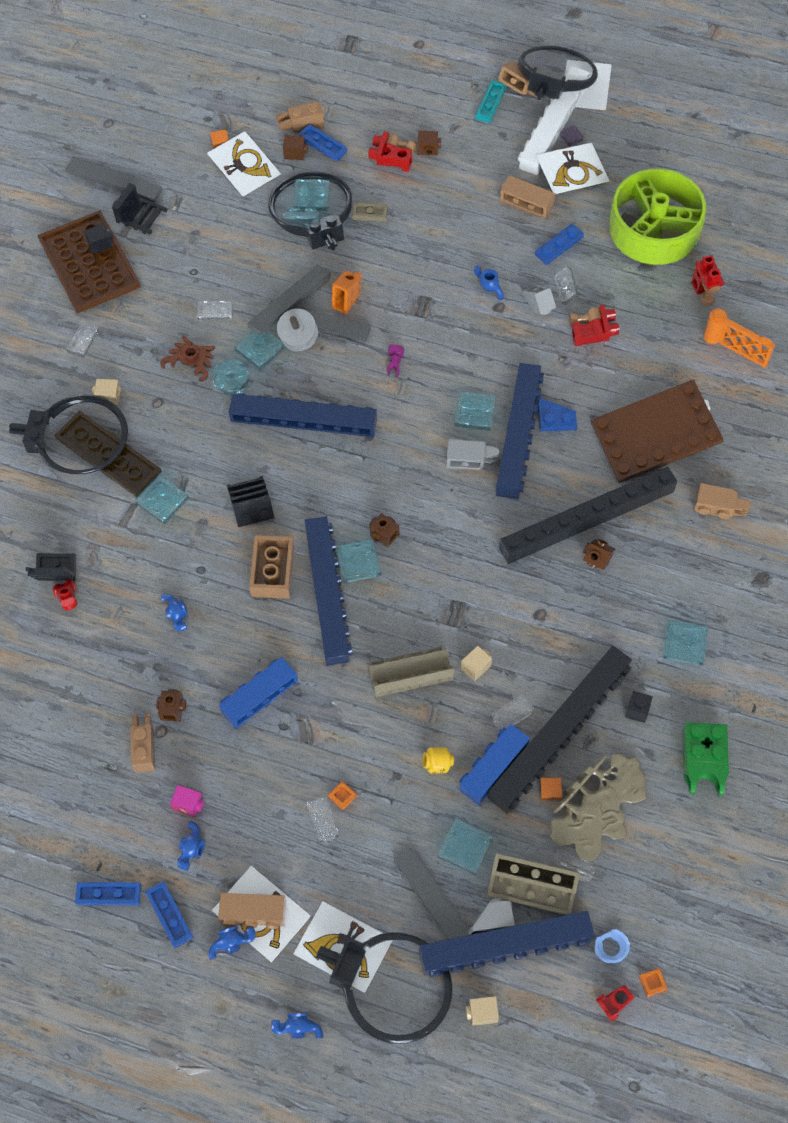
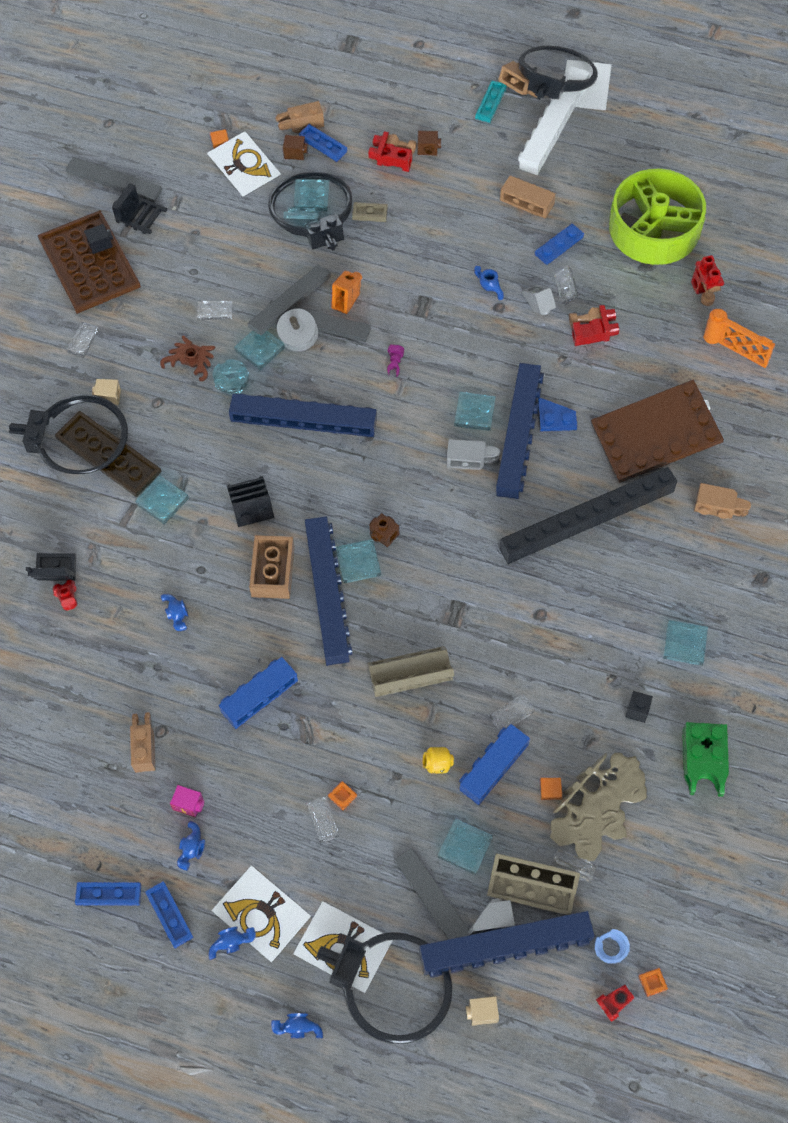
reddish brown brick [156,689,187,722] -> none
medium nougat brick [218,893,286,929] -> none
tan brick [461,646,492,681] -> none
black brick [487,645,632,813] -> none
white sticker [536,143,610,194] -> none
clear purple tile [560,125,583,146] -> none
reddish brown brick [583,539,615,570] -> none

